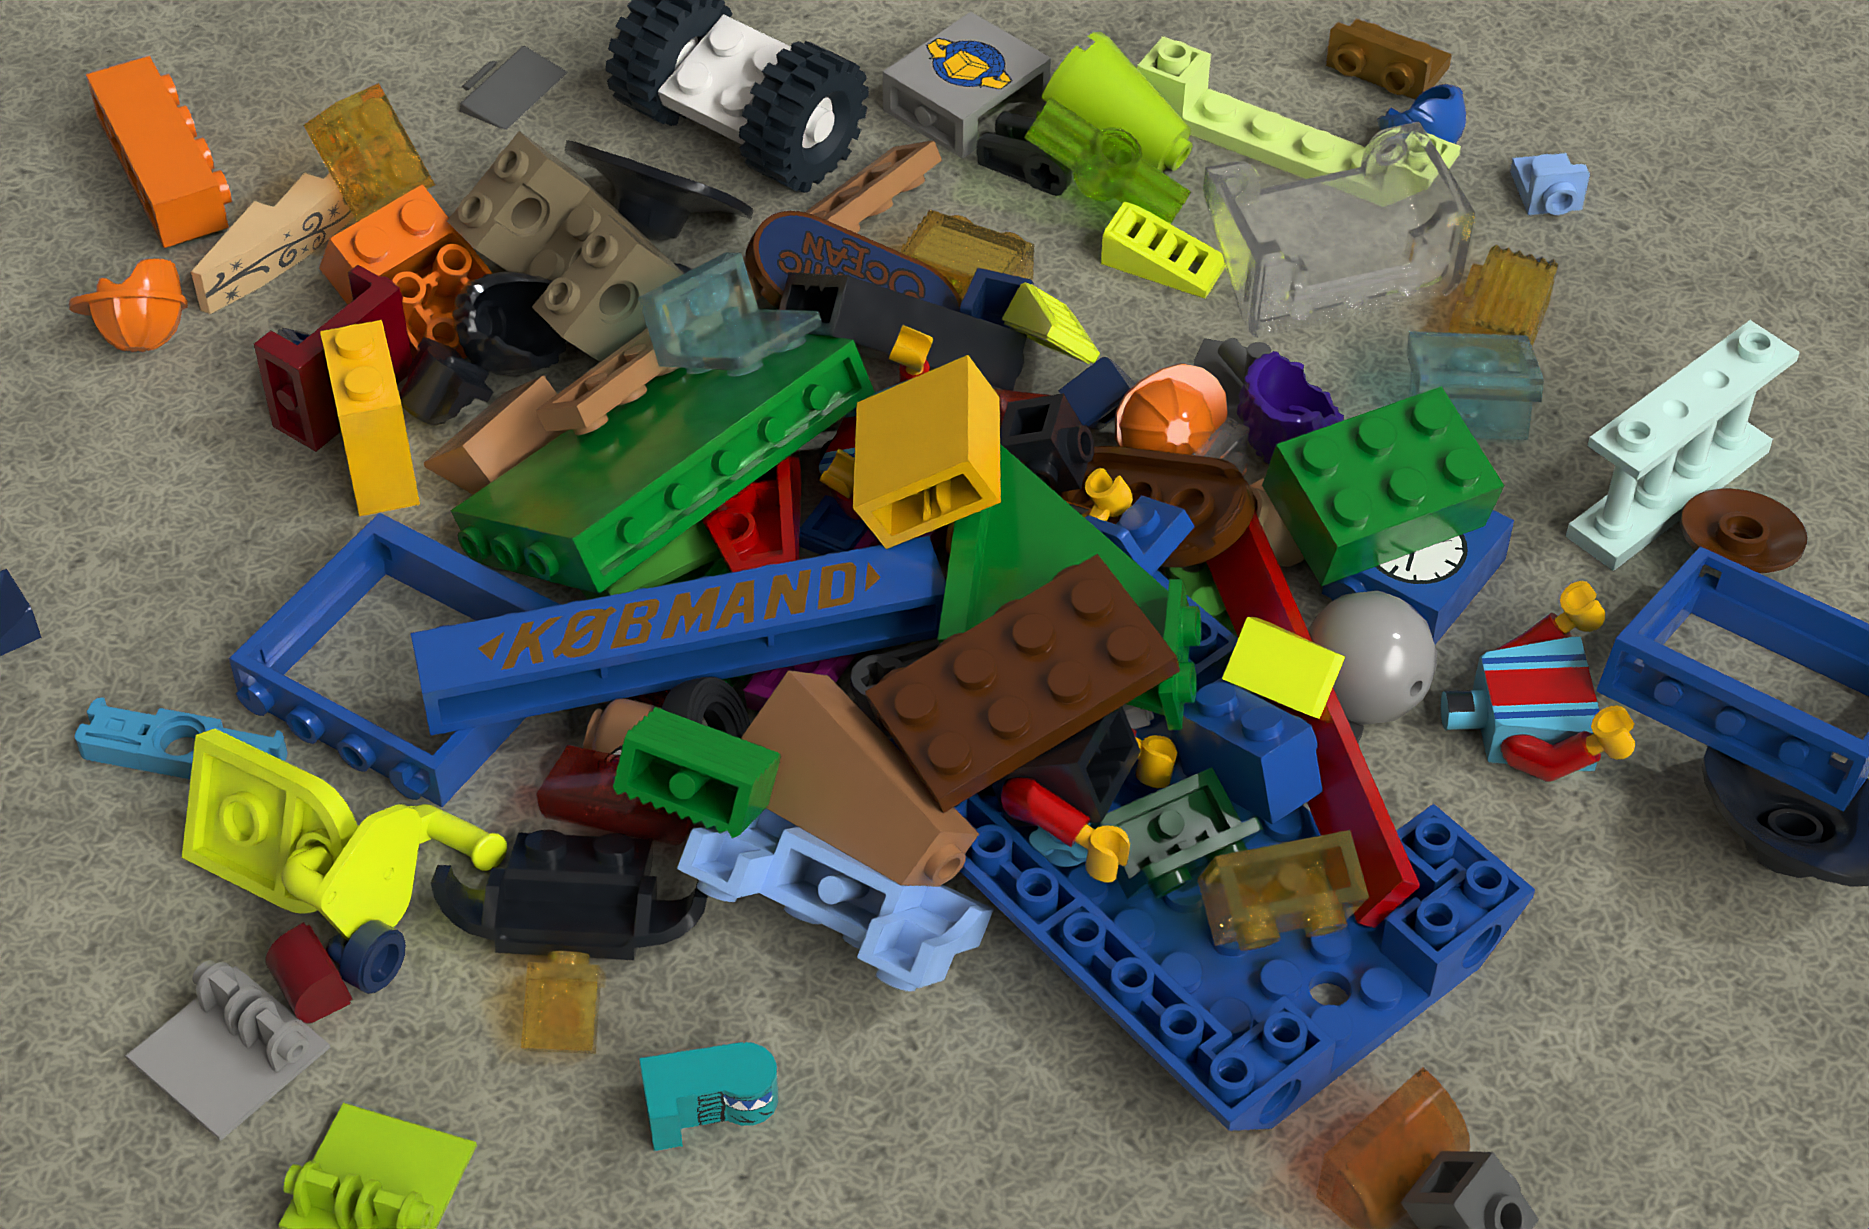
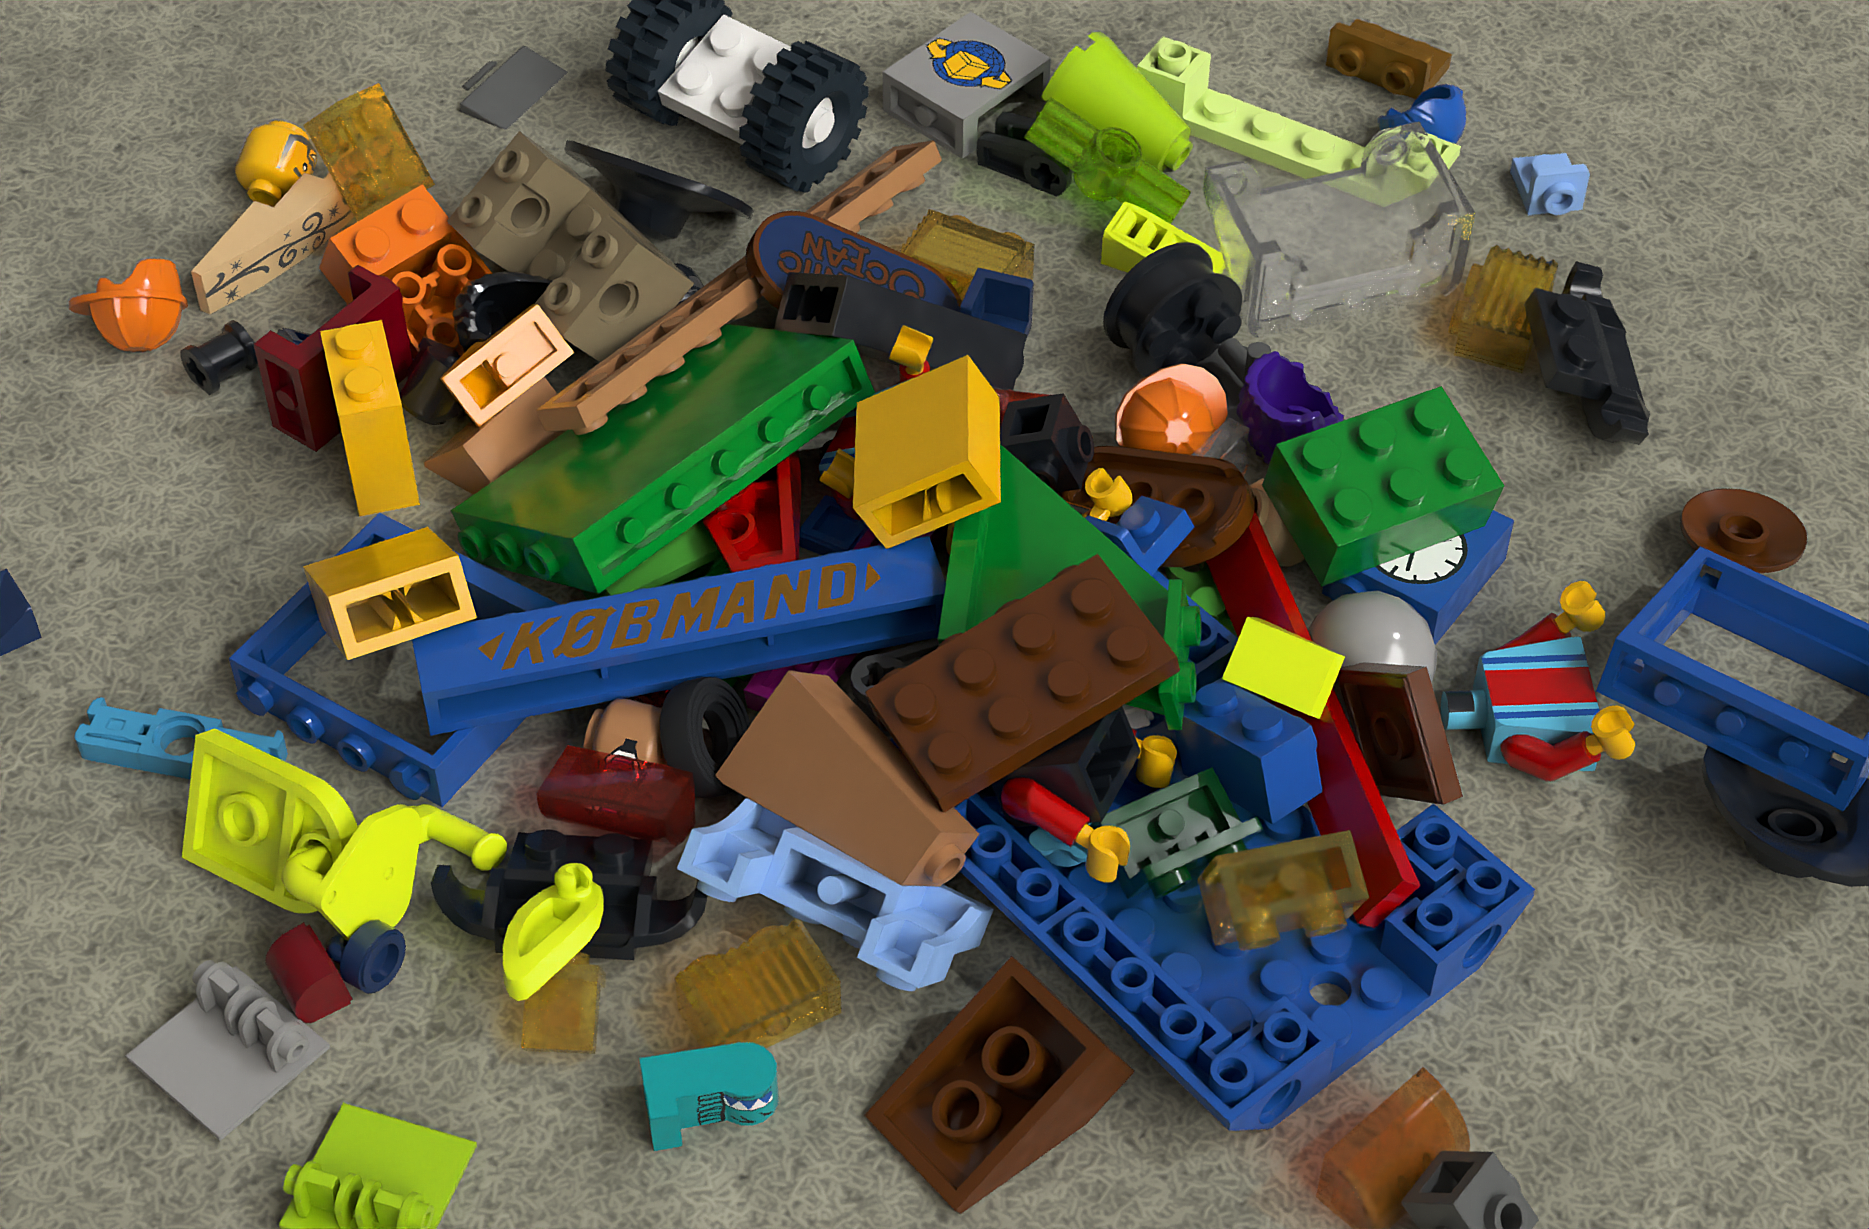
orange brick [86,56,232,248] -> none
green brick [613,707,781,838] -> none
clear light blue bracket [638,252,822,376] -> none
neon yellow slope [1002,283,1100,364] -> none
dark blue slope [1058,357,1136,430] -> none
clear light blue bracket [1407,331,1544,440] -> none
light aqua fence [1566,320,1800,571] -> none
none -> black bush [180,320,258,395]
none -> yellow head [235,121,317,207]
none -> yellow brick [303,527,477,660]
none -> slope [440,304,574,427]
none -> neon yellow arm [502,863,603,1001]
none -> clear yellow brick [675,919,842,1048]
none -> reddish brown slope [864,956,1135,1214]
none -> black wheel [1103,242,1242,377]
none -> reddish brown tile [1337,662,1463,805]
none -> black plate [1524,261,1650,445]

